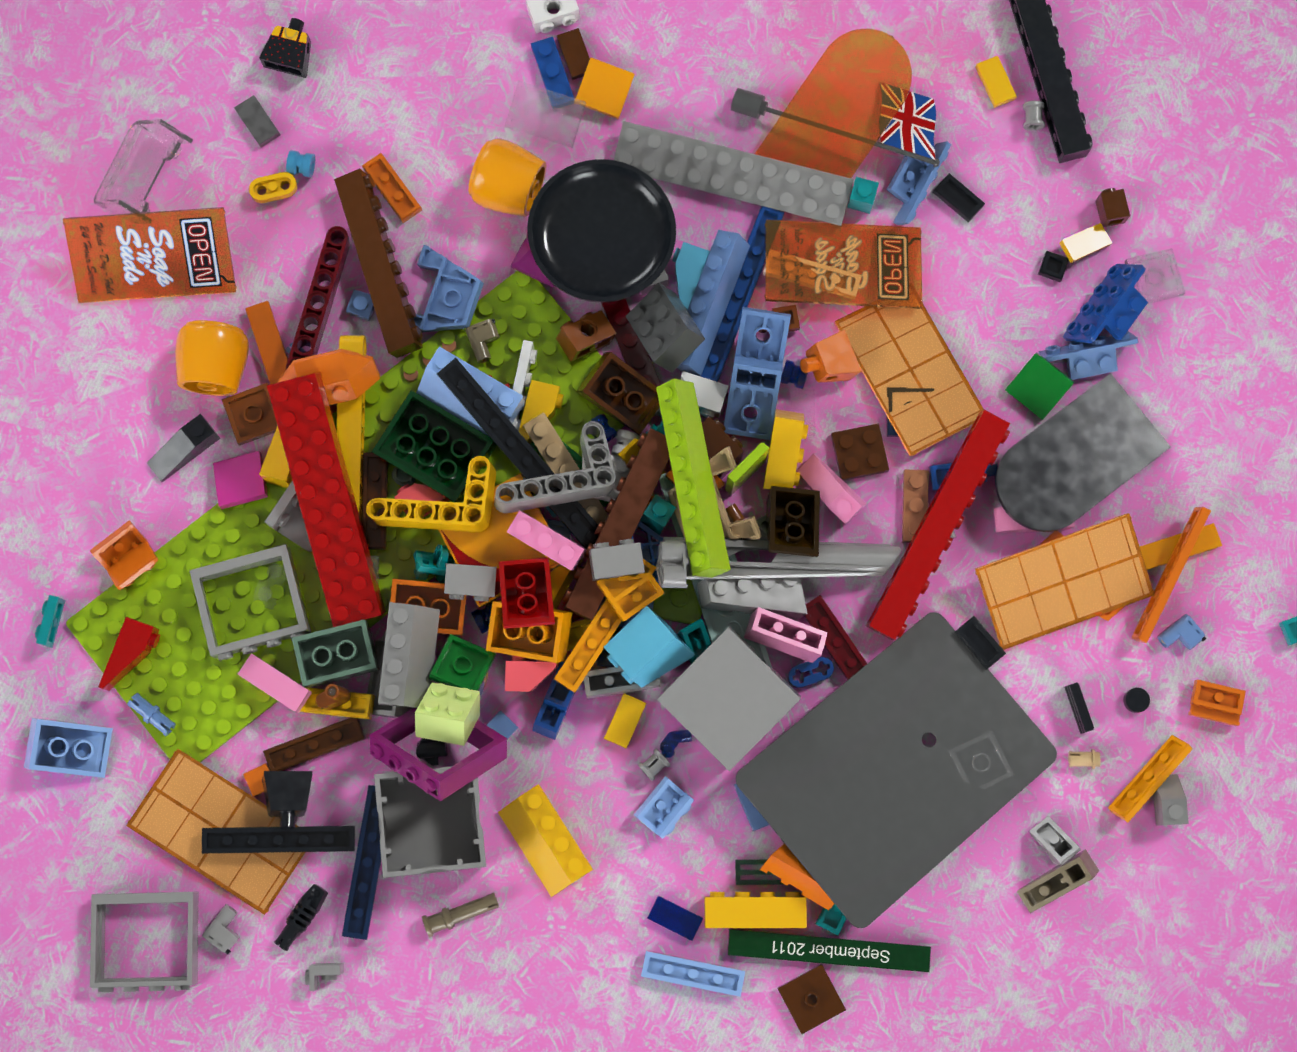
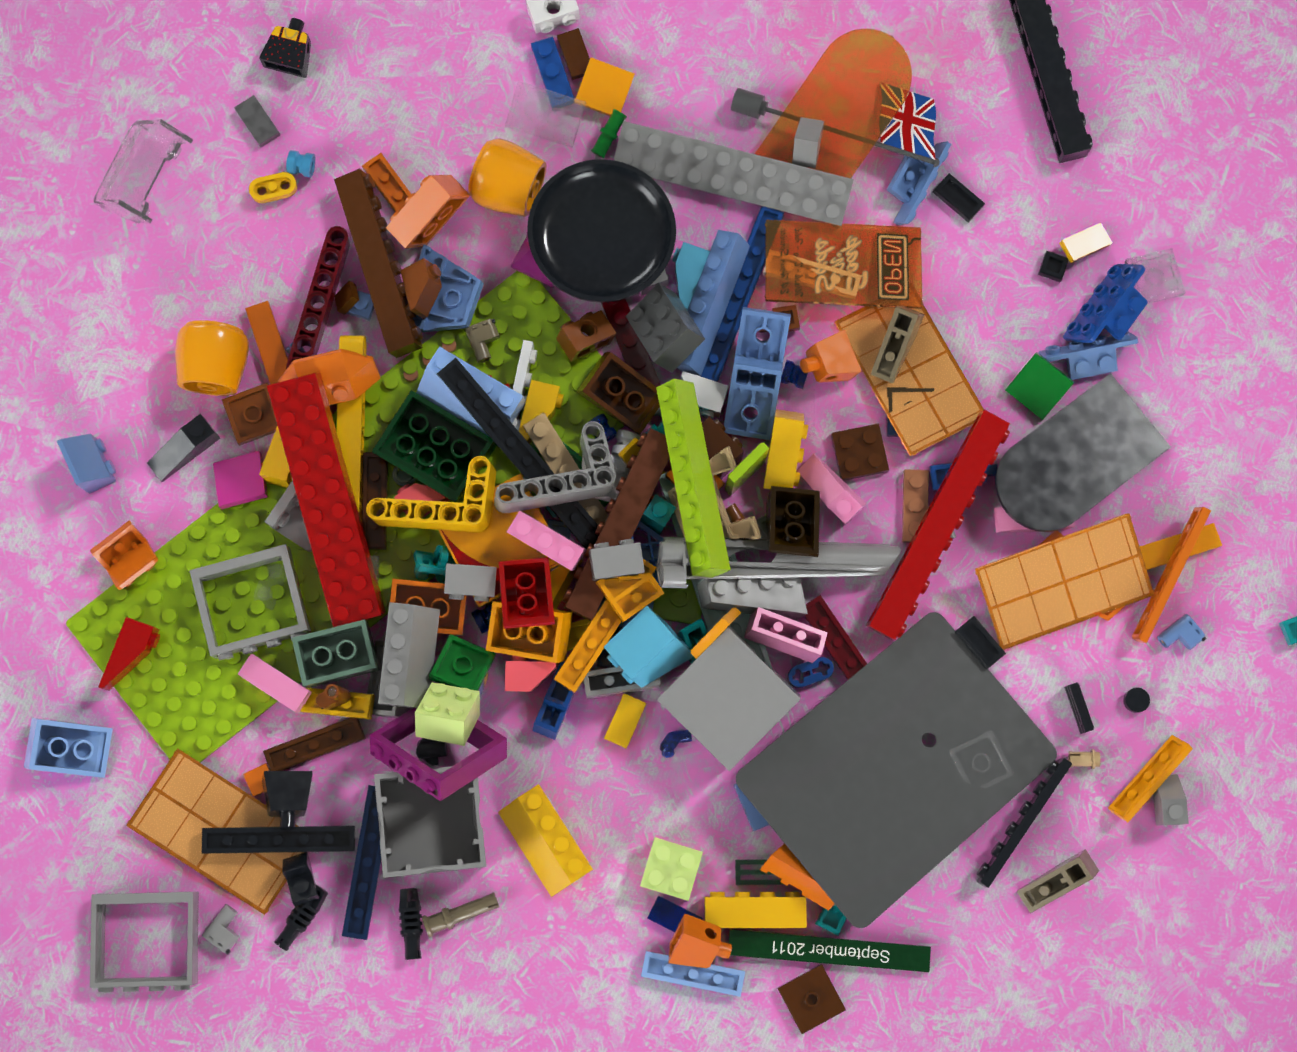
teal plate [35,595,66,648] -> none
clear orange piece [63,207,237,303] -> none
medium blue pin [127,693,176,736] -> none
light grey bracket [305,963,344,991] -> none
medium blue tile [487,710,518,740] -> none
light blue bracket [634,776,694,839] -> none
light grey bush [638,749,671,781] -> none
teal brick [847,177,879,214] -> none
yellow tile [975,56,1017,108] -> none
light grey bush [1023,101,1045,131] -> none
light grey slope [1029,816,1081,866] -> none
reddish brown brick [1095,188,1130,227] -> none
orange plate [1188,679,1246,726] -> none
none -> medium blue slope [57,434,116,494]
none -> black slope [282,852,319,906]
none -> reddish brown tile [335,281,359,315]
none -> orange brick [386,175,470,248]
none -> black hinge [399,888,423,960]
none -> dark orange slope [400,258,442,319]
none -> green pin [591,109,627,158]
none -> yellowish green brick [640,837,703,901]
none -> orange torso [668,914,732,968]
none -> light orange tile [690,607,741,659]
none -> light grey slope [792,117,825,169]
none -> dark tan slope [870,306,925,383]
none -> black plate [976,758,1072,888]

